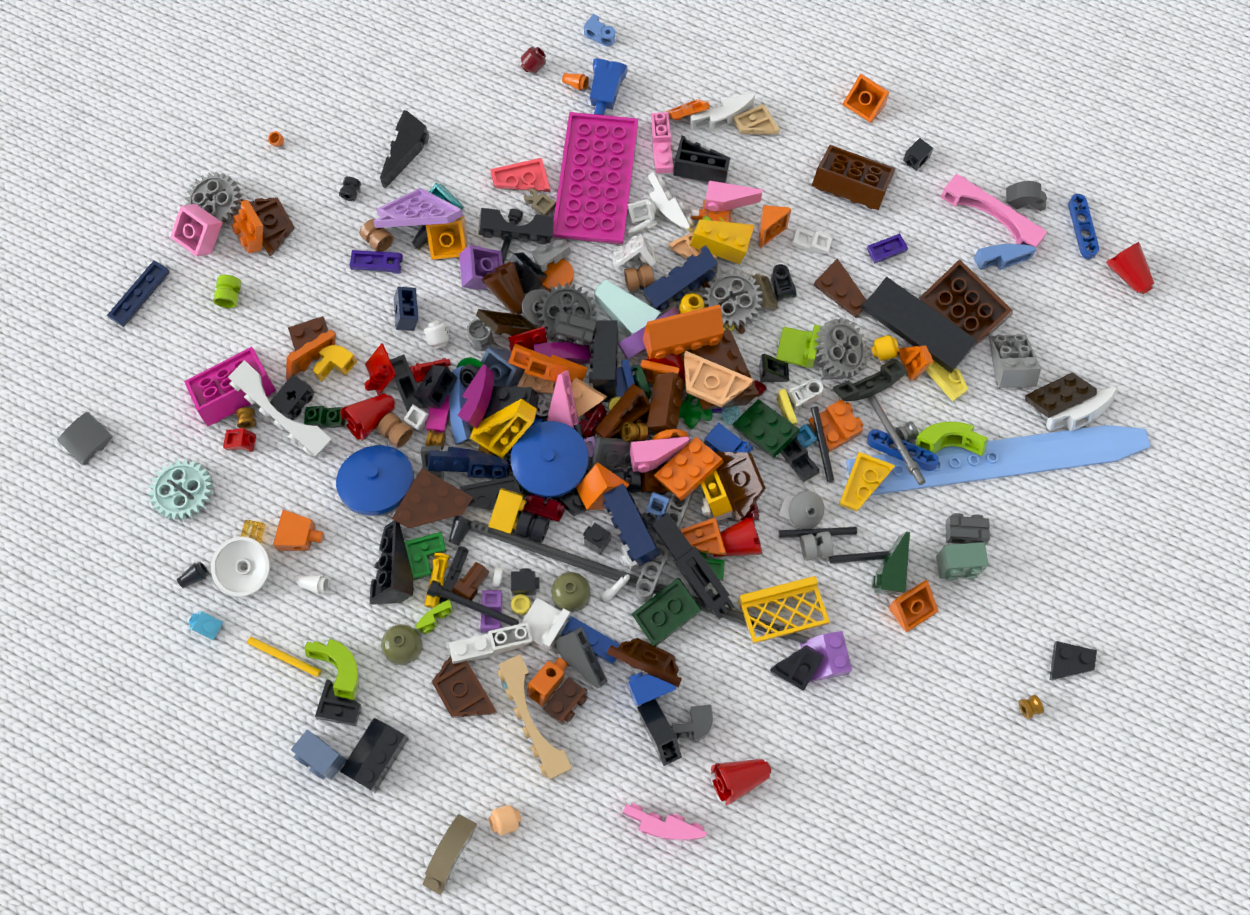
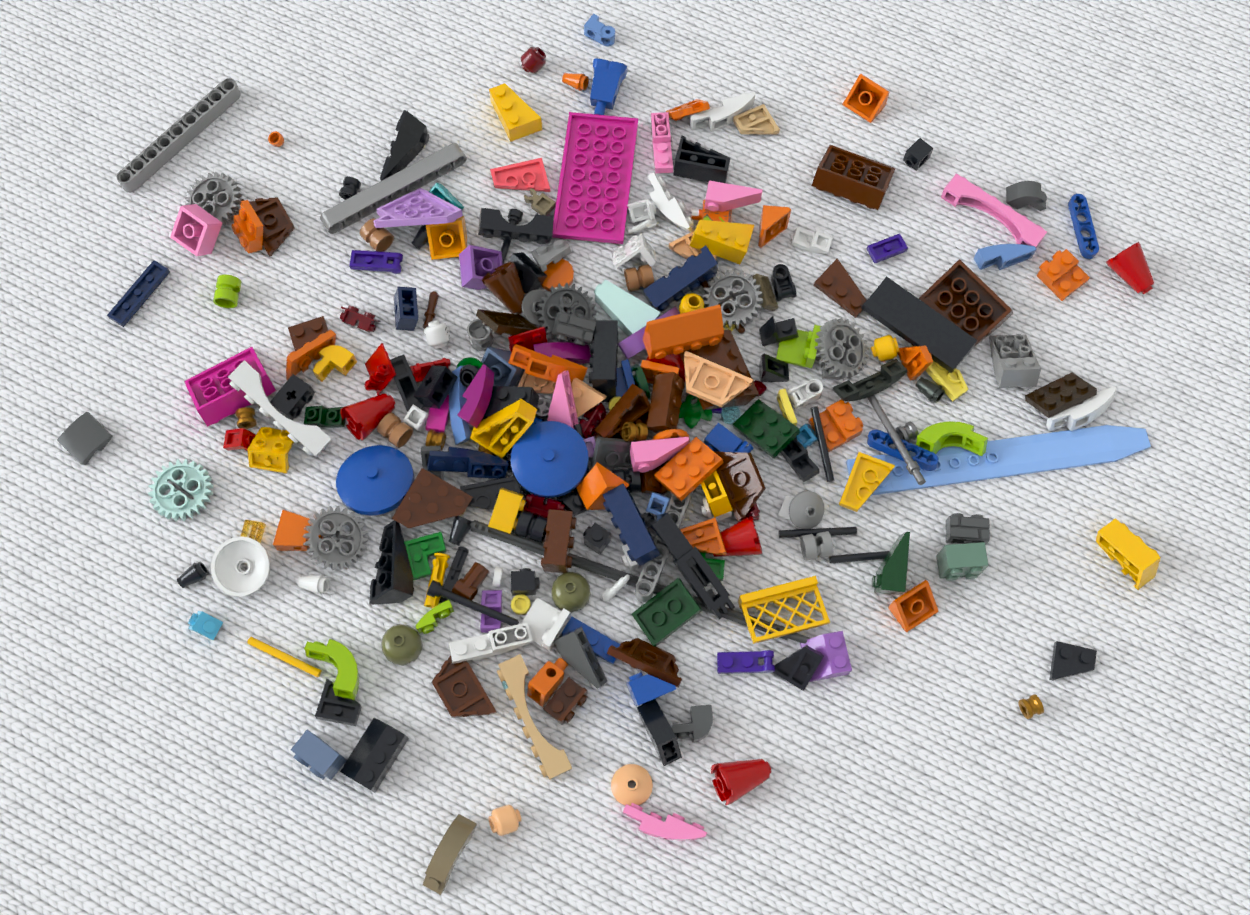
none -> light grey beam [117,78,241,193]
none -> yellow bracket [247,427,294,473]
none -> light grey gear [303,506,368,570]
none -> light grey beam [320,143,467,234]
none -> dark red hinge [340,305,380,333]
none -> reddish brown piece [423,291,439,329]
none -> yellow wedge [489,83,542,142]
none -> reddish brown wedge [541,509,577,573]
none -> light nougat dish [611,764,653,806]
none -> dark purple plate [717,650,775,674]
none -> black slope [759,316,799,346]
none -> pearl dark grey cone [915,377,945,403]
none -> orange plate [1037,249,1090,301]
none -> yellow wedge [1096,518,1161,590]

